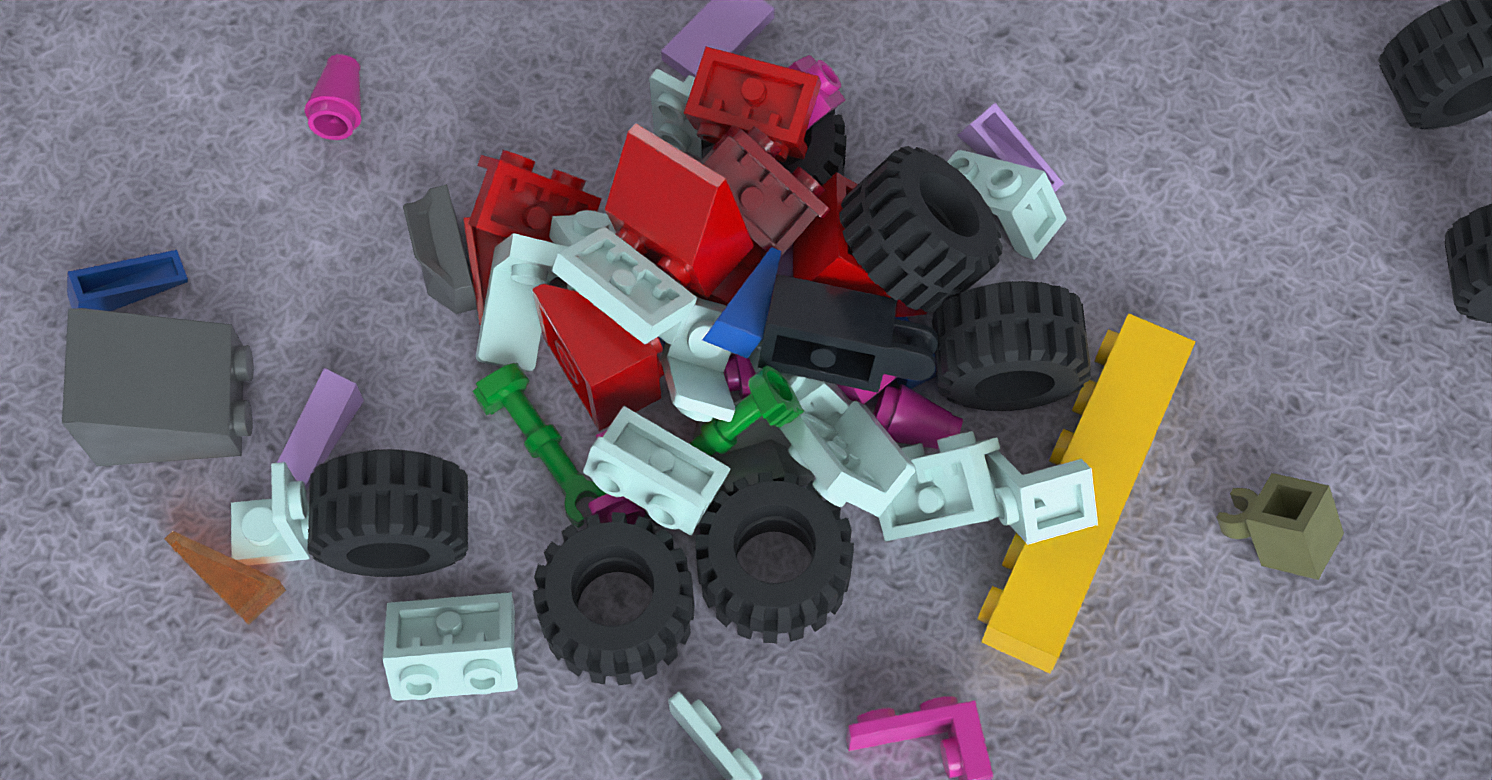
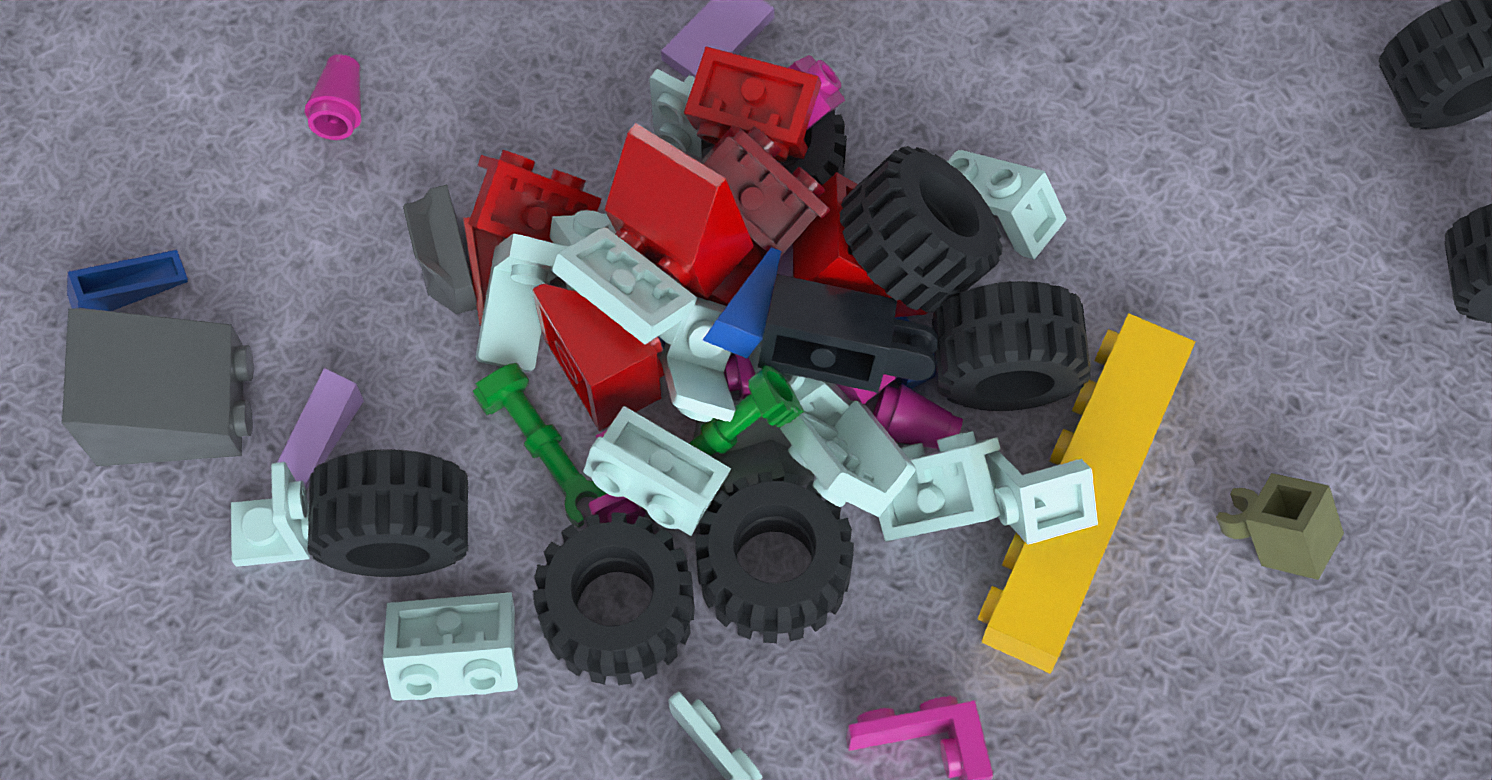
clear orange piece [164,531,286,625] -> none
lavender piece [957,103,1064,192] -> none

